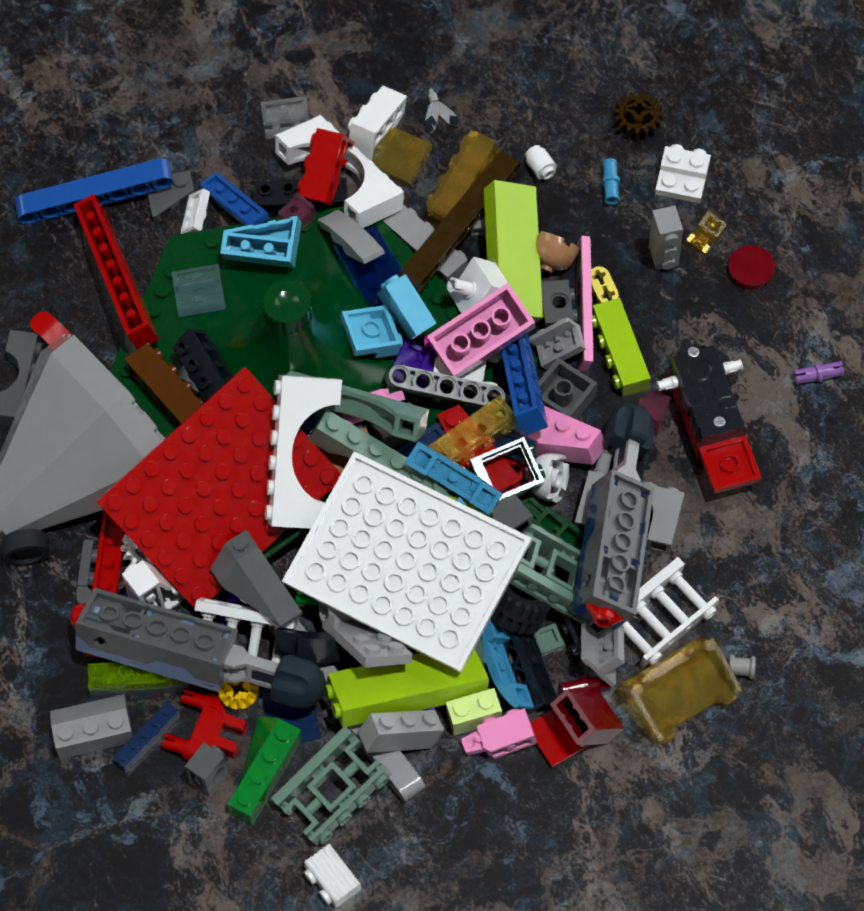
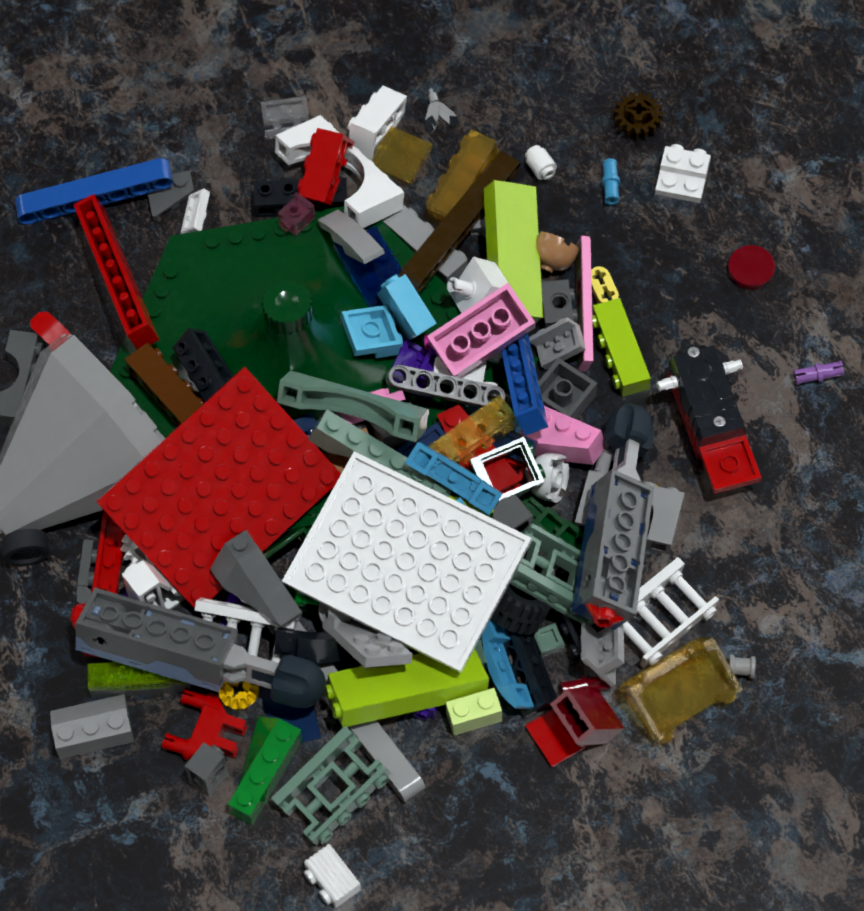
dark blue piece [113,701,180,773] -> none
clear light blue slope [172,264,226,317] -> none
blue tile [199,172,270,226] -> none
medium azure wedge [220,216,302,268] -> none
white arch [265,375,342,528] -> none
light grey brick [358,710,444,753] -> none
bright pink hinge [462,708,537,759] -> none
clear pink brick [638,390,671,432] -> none
light grey brick [649,205,683,270] -> none
clear yellow brick [687,211,727,254] -> none

